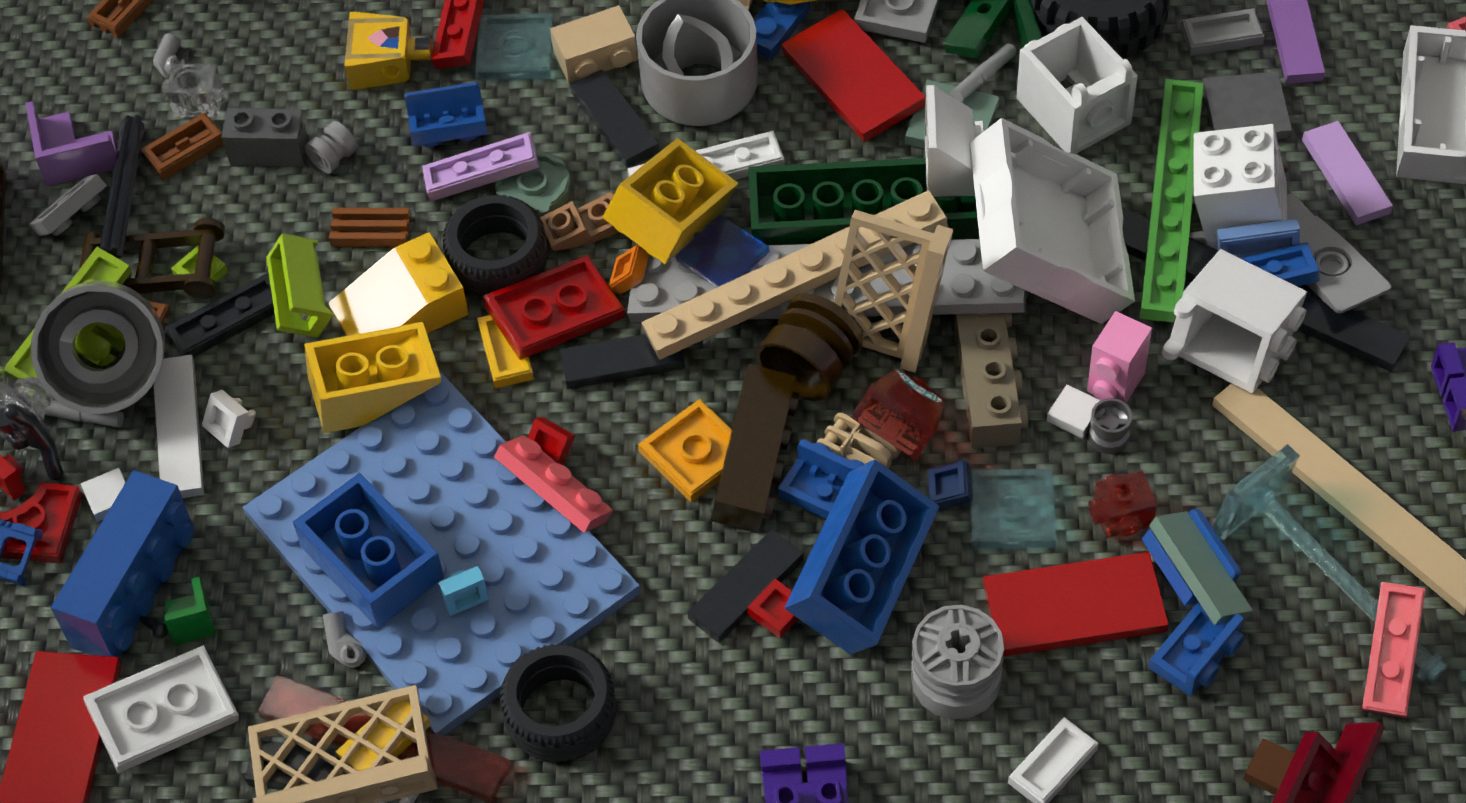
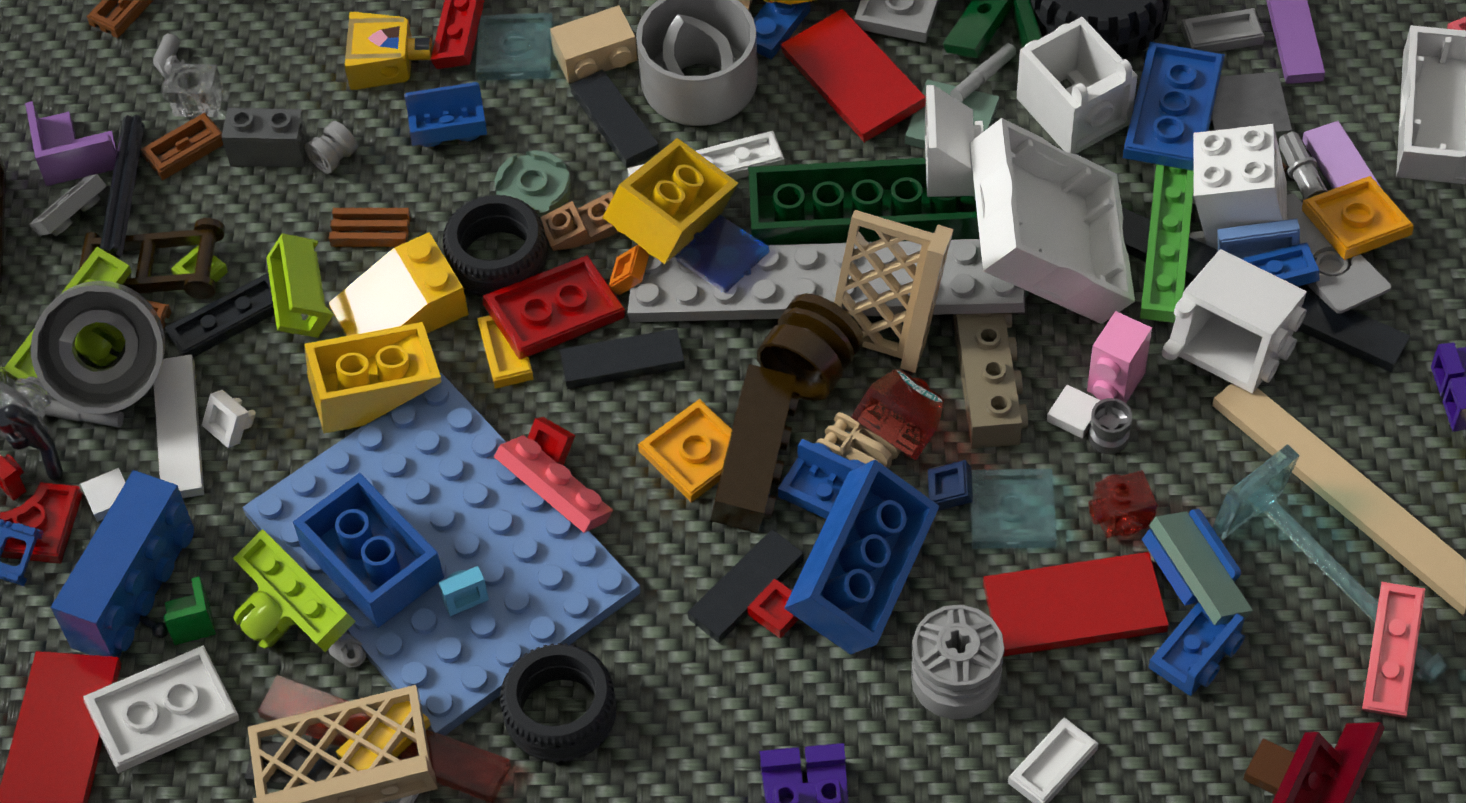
lavender tile [422,132,540,202] -> none
tan plate [641,190,948,360] -> none
none -> lime plate [233,529,356,652]
none -> blue tile [1122,42,1225,171]
none -> light grey axle [1279,131,1328,200]
none -> light orange tile [1302,176,1414,260]

